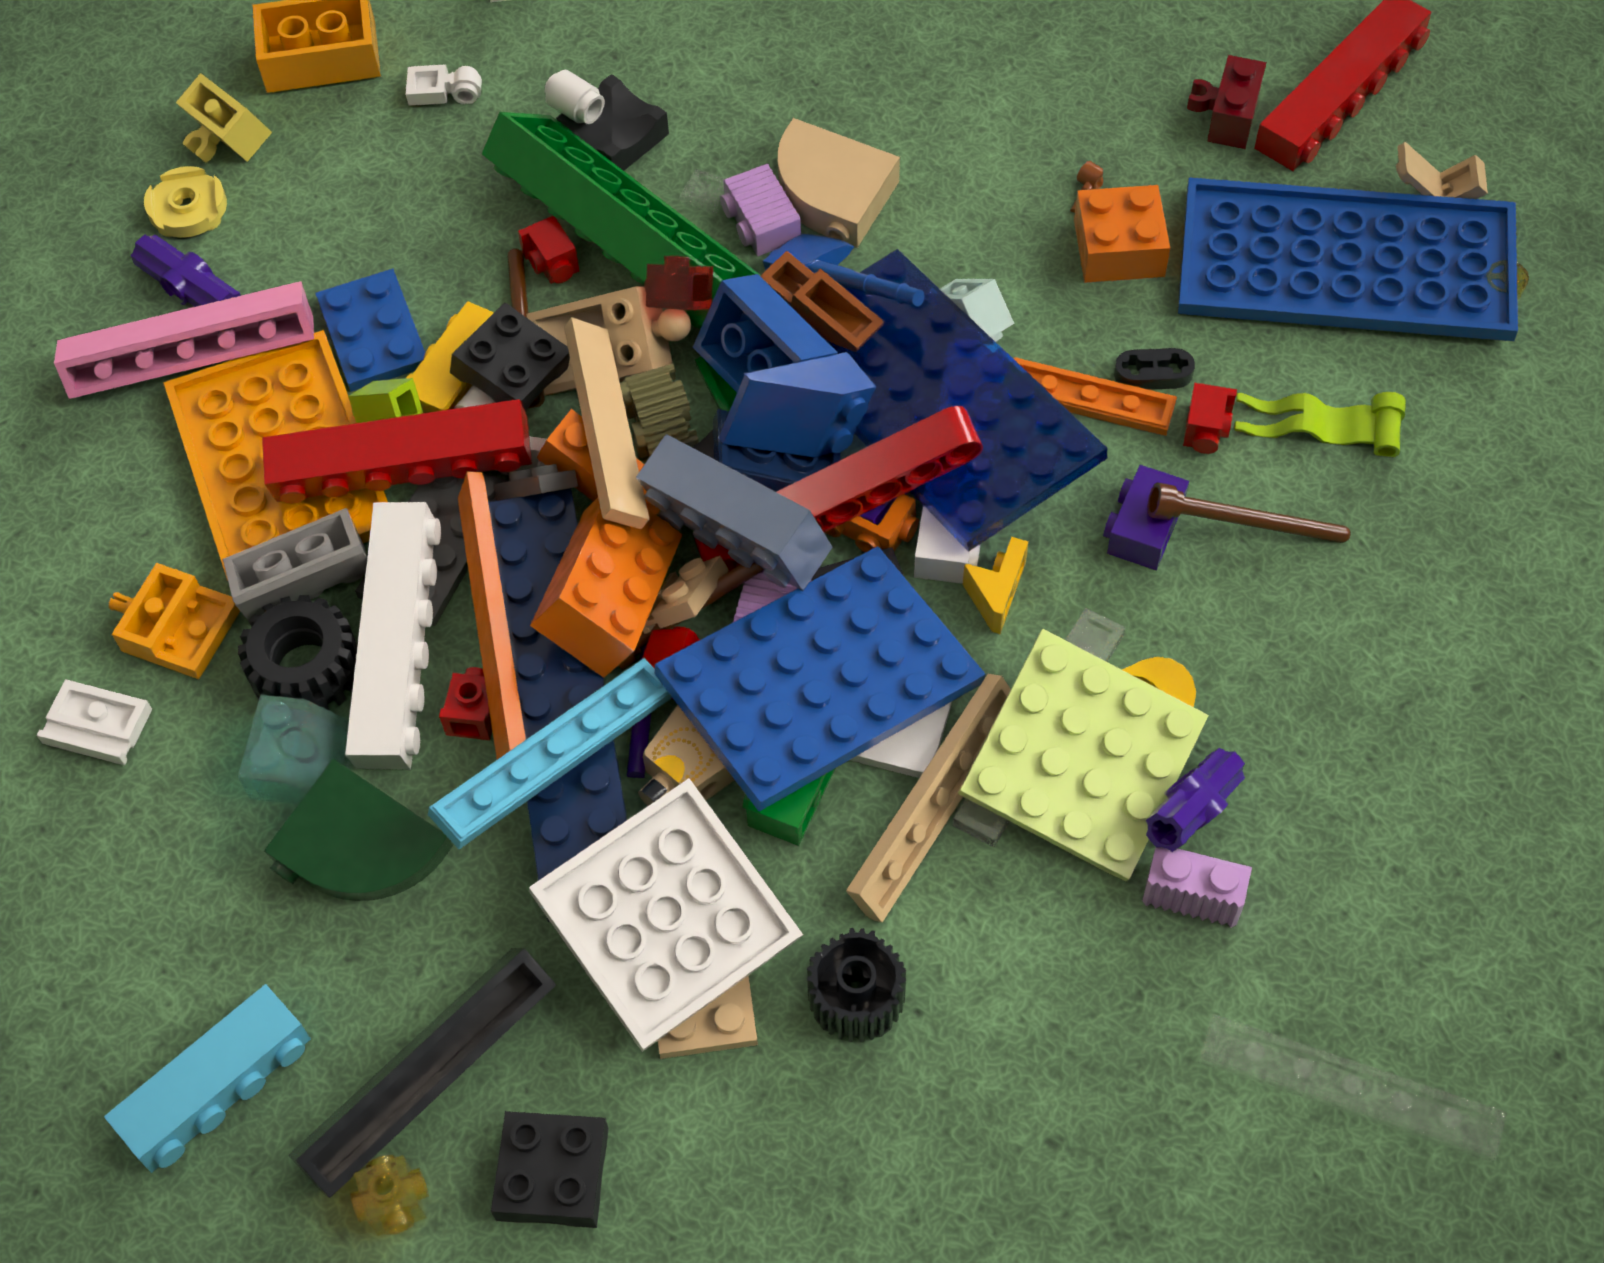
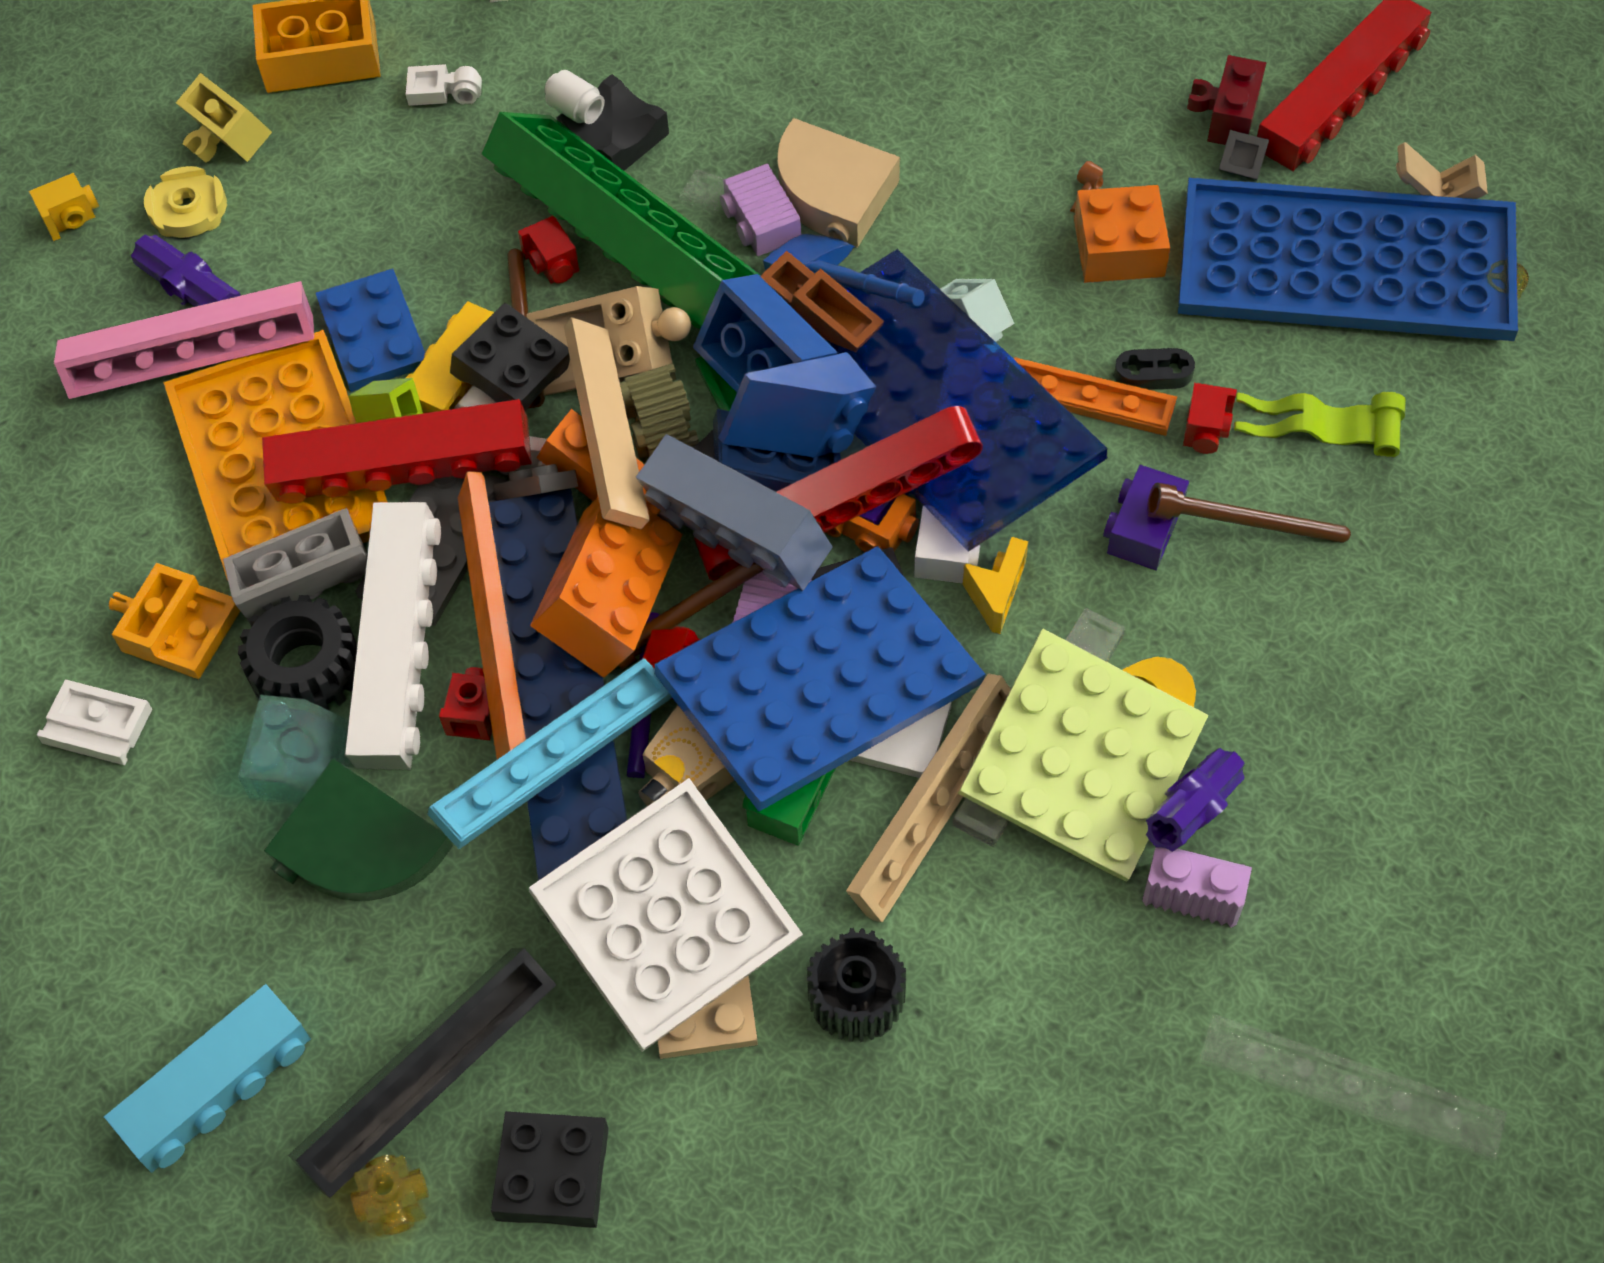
tan plate [643,556,729,634] -> none
clear red brick [645,256,713,310] -> none
none -> yellow brick [29,173,99,241]
none -> dark grey plate [1219,130,1269,180]

